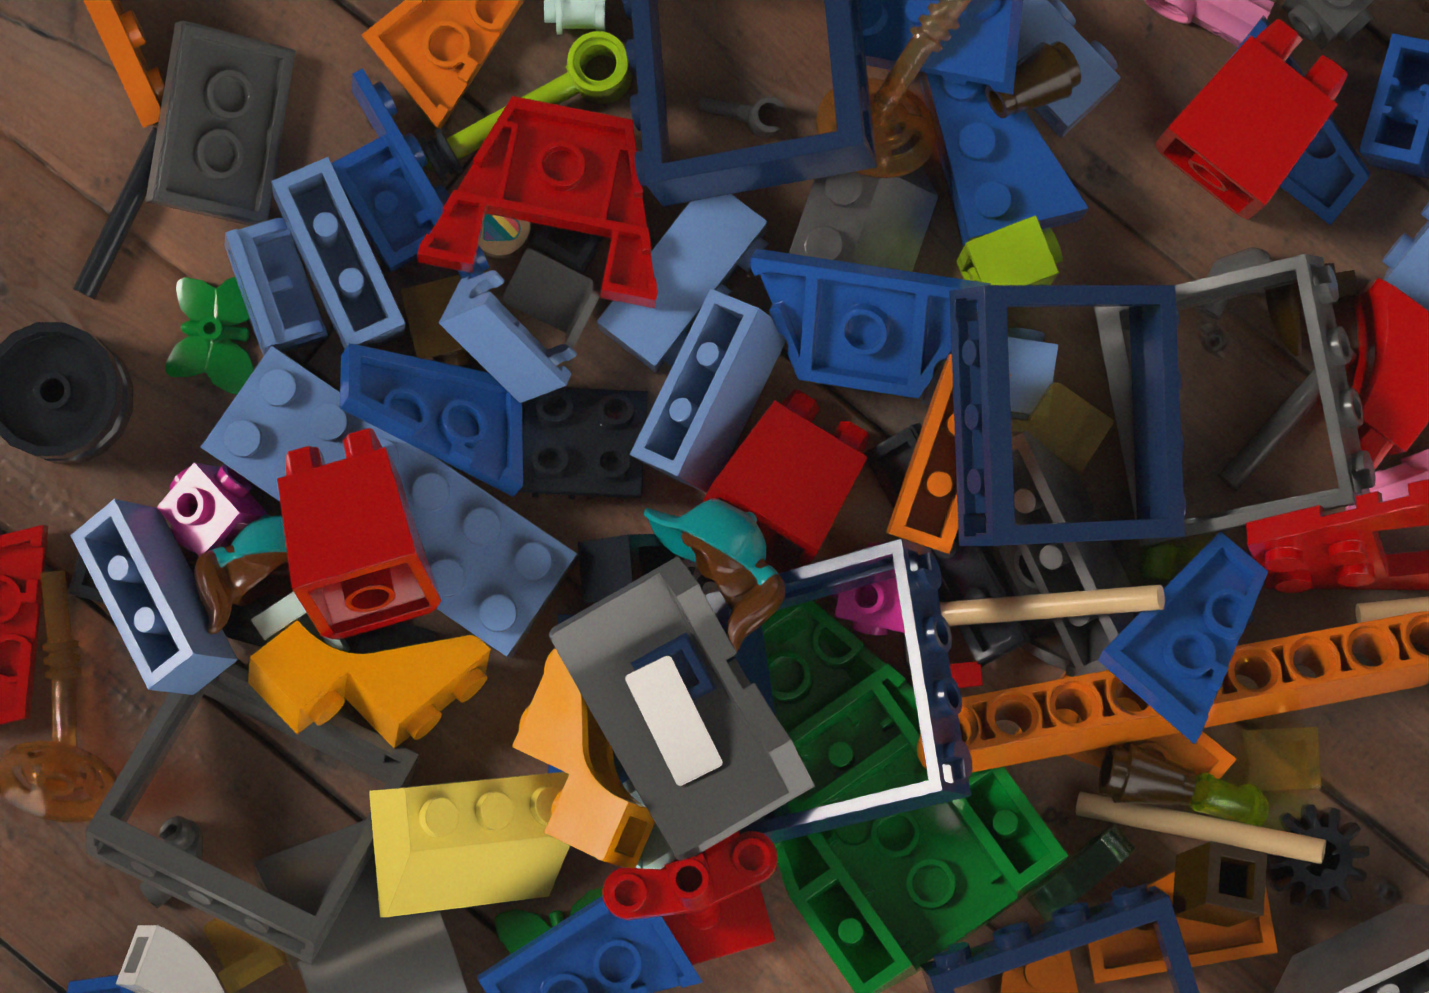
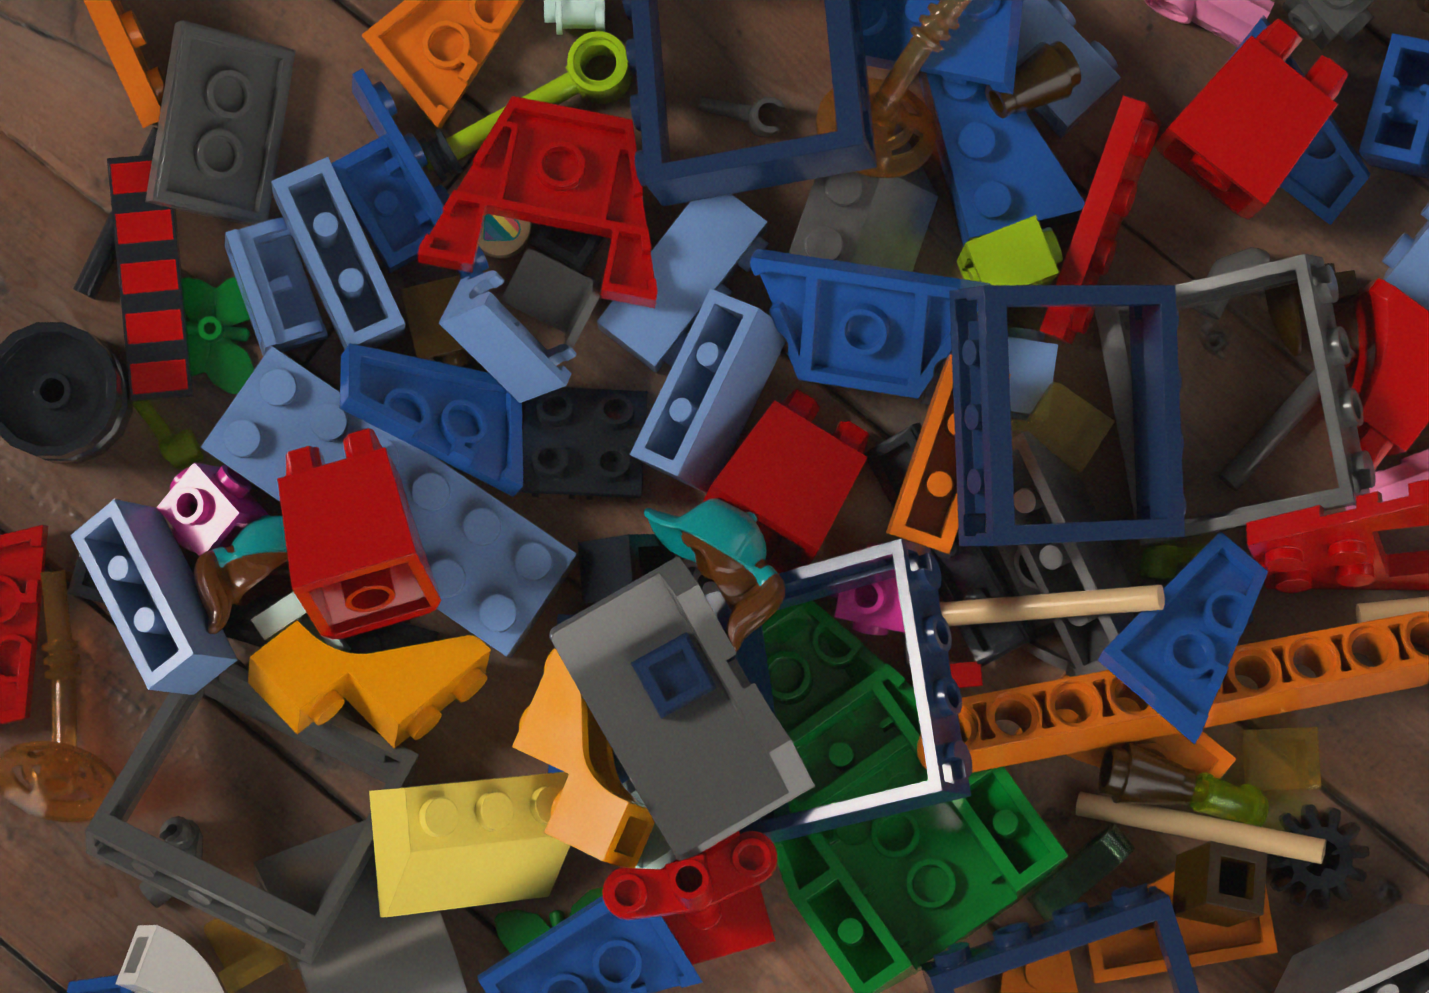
white sticker [625,656,723,786] -> none
none -> tile [107,154,194,402]
none -> clear neon green hand [132,401,204,469]
none -> red wing [1040,96,1162,345]

